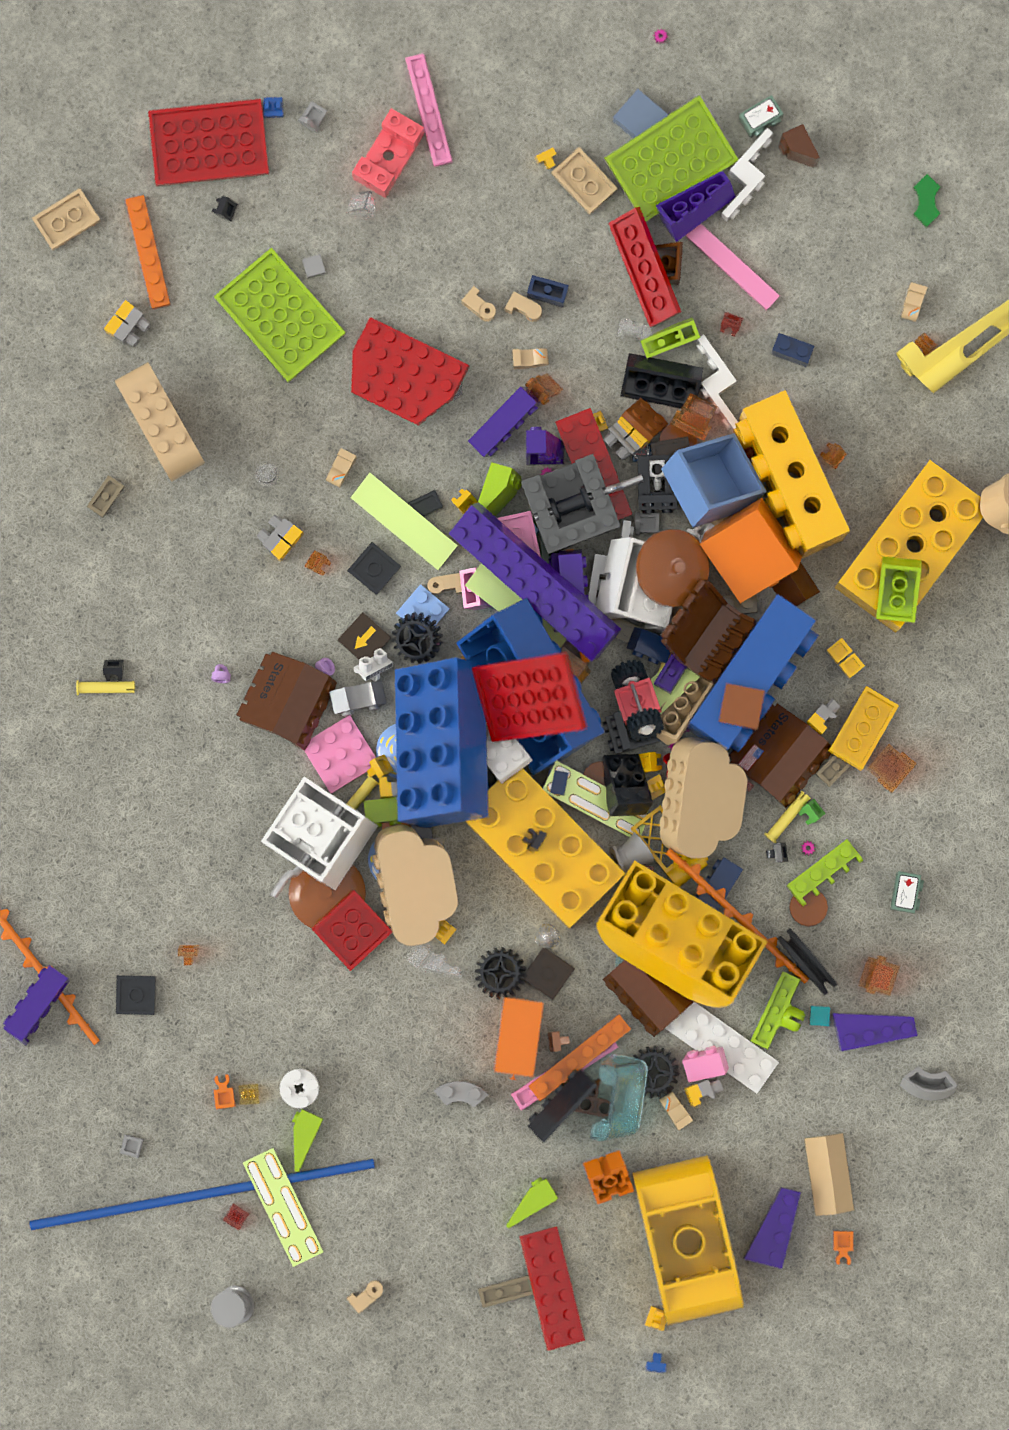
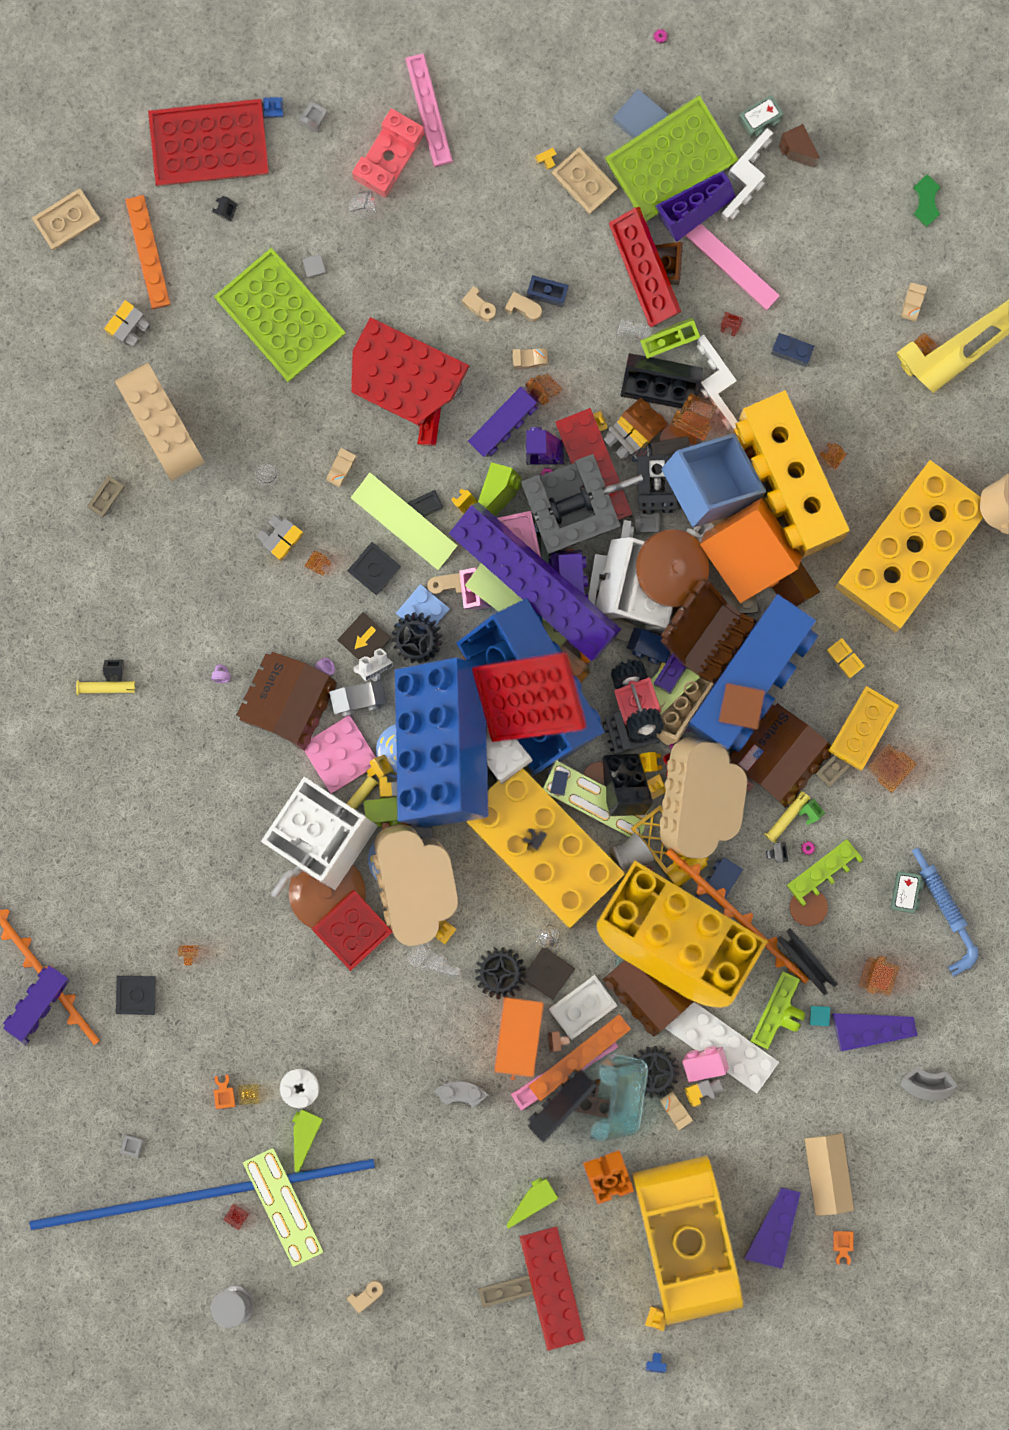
hips [806,699,840,735] -> none
lime slope [876,556,922,623] -> none
none -> red plate [417,408,441,446]
none -> white tile [549,975,618,1040]
none -> medium blue piece [912,847,979,977]

